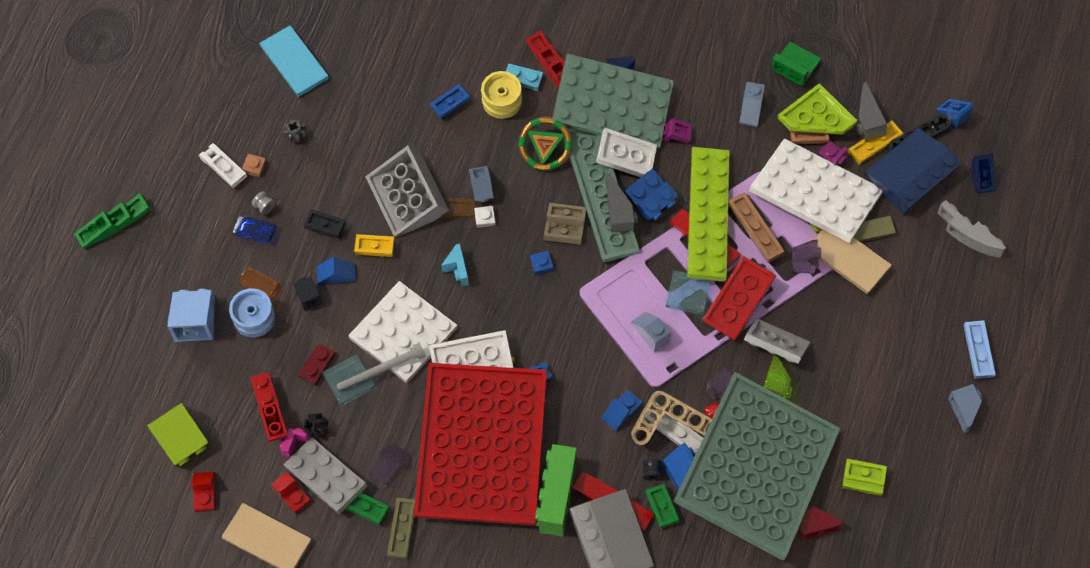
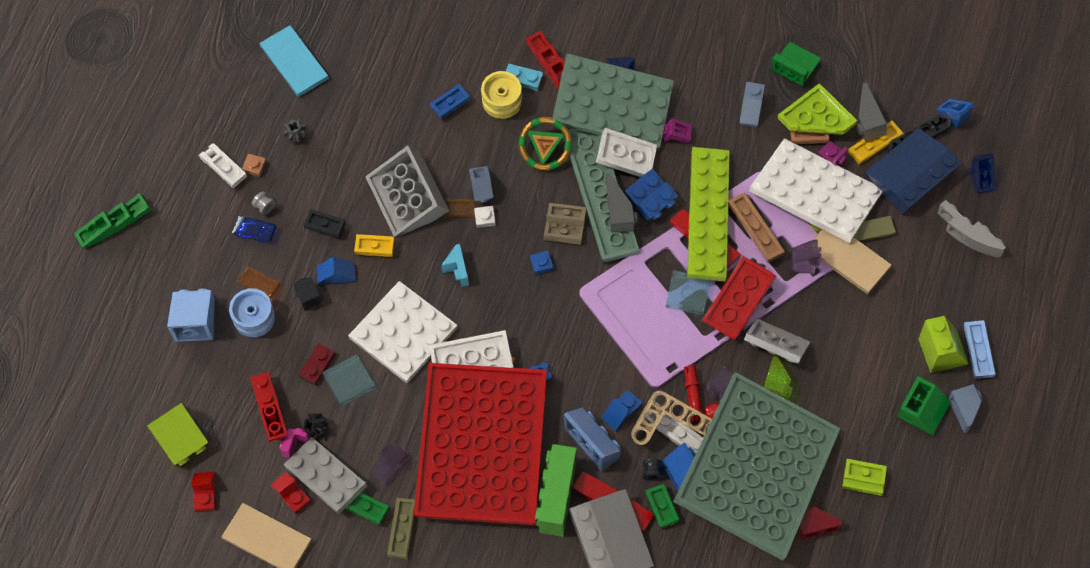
light grey piece [337,342,426,391] -> none
sand blue slope [631,312,671,352] -> none
none -> medium blue slope [564,407,621,472]
none -> red pin [684,365,702,424]
none -> green slope [897,376,951,435]
none -> lime slope [918,316,969,373]

